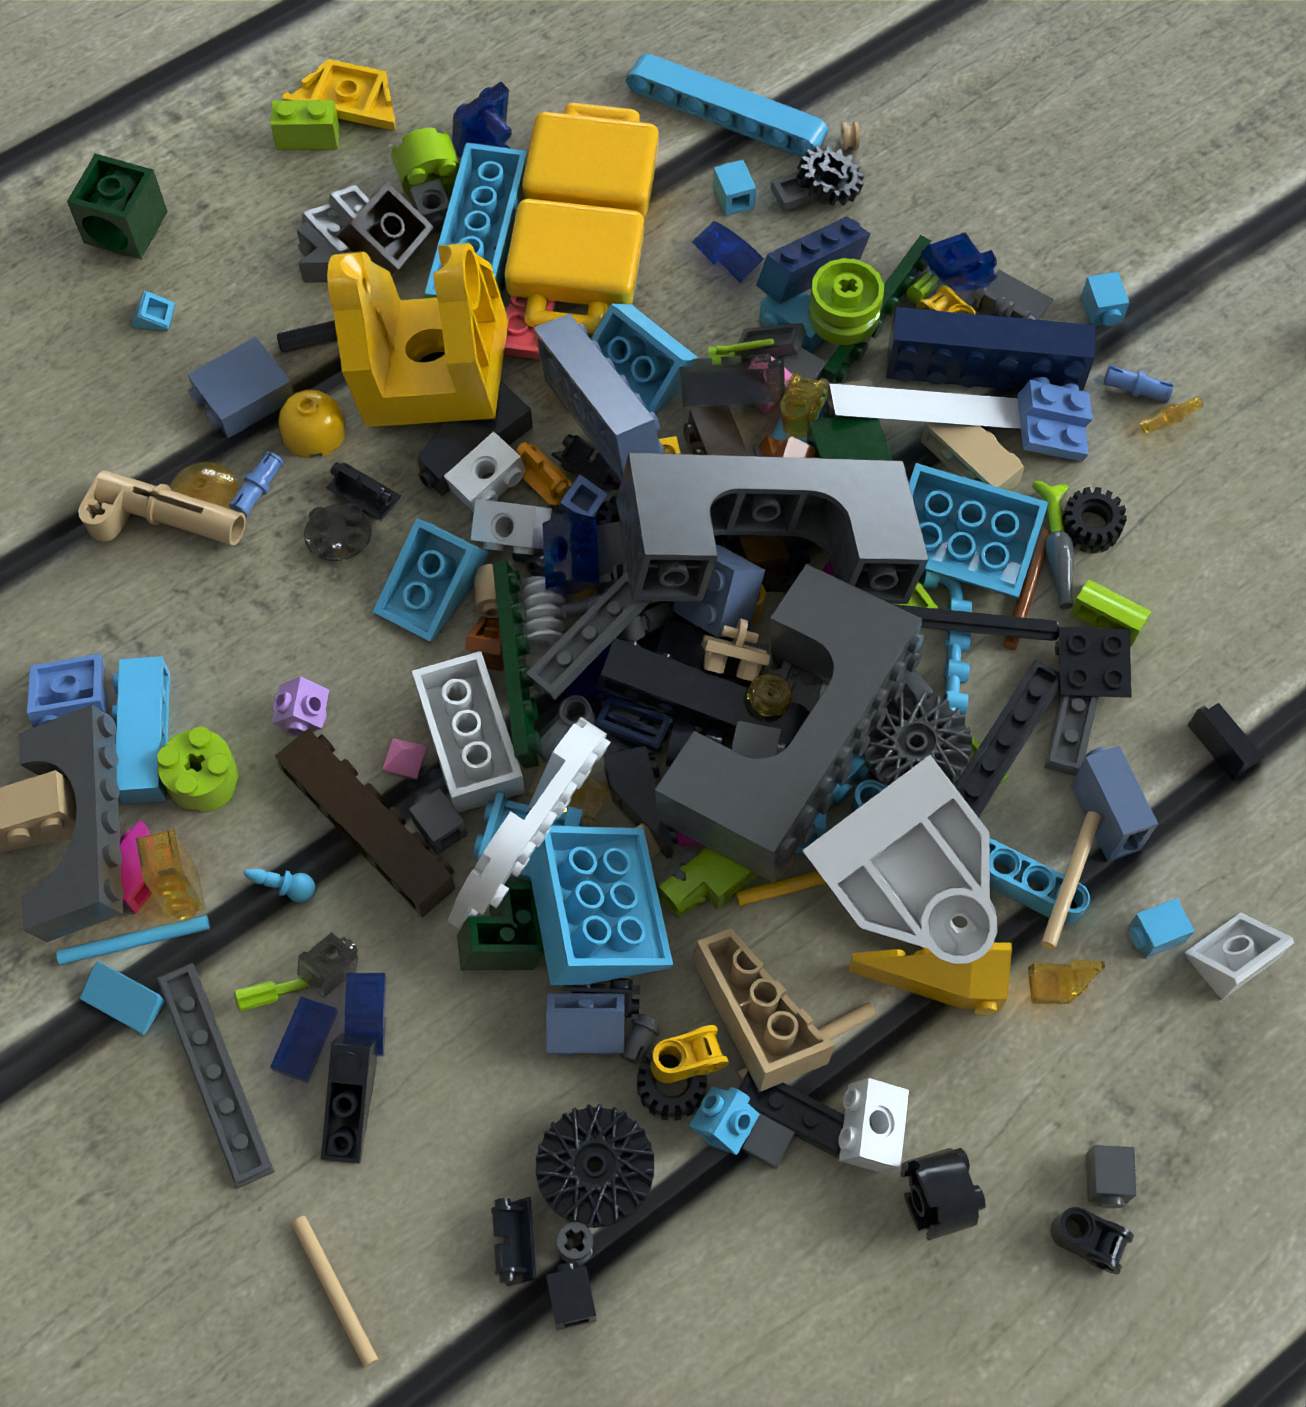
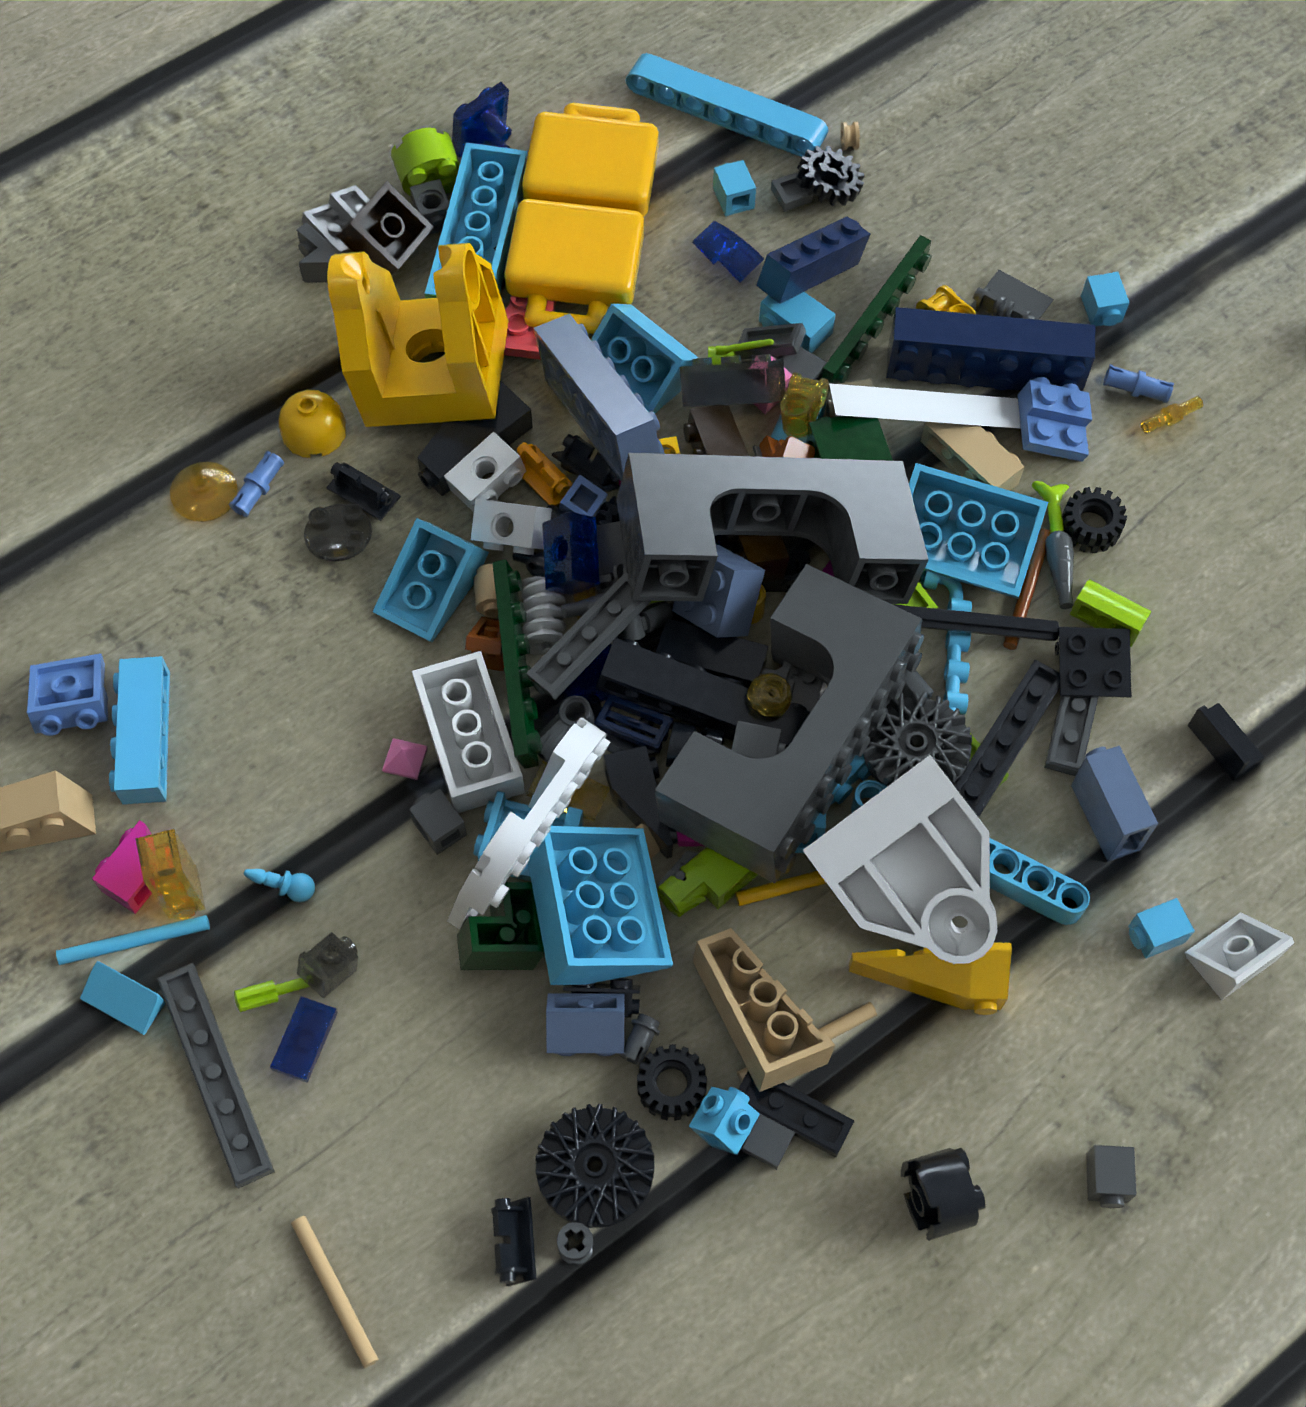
dark grey arch [19,704,124,942] -> none
dark green brick [67,153,168,259] -> none
tan piece [78,470,246,545] -> none
medium azure slope [131,290,175,331] -> none
lime brick [157,726,239,812] -> none
sand blue brick [188,337,294,438] -> none
lime brick [270,100,339,150] -> none
lavender brick [272,676,329,737] -> none
dark brown brick [275,728,456,918] -> none
black axle [277,320,337,352] -> none
yellow wing [282,59,396,131] -> none
black slope [321,1033,379,1164] -> none
clear blue slope [344,973,387,1056] -> none
black brick [546,1262,597,1330] -> none
yellow piece [651,1025,729,1084] -> none
tan hips [701,618,771,682] -> none
lime wheel [808,258,884,345] -> none
white brick [839,1078,909,1172] -> none
lime axle [907,260,951,304] -> none
clear blue slope [921,232,998,290] -> none
clear yellow slope [1028,960,1105,1004] -> none
tan bar [1041,811,1101,949] -> none
black piece [1050,1207,1134,1274] -> none

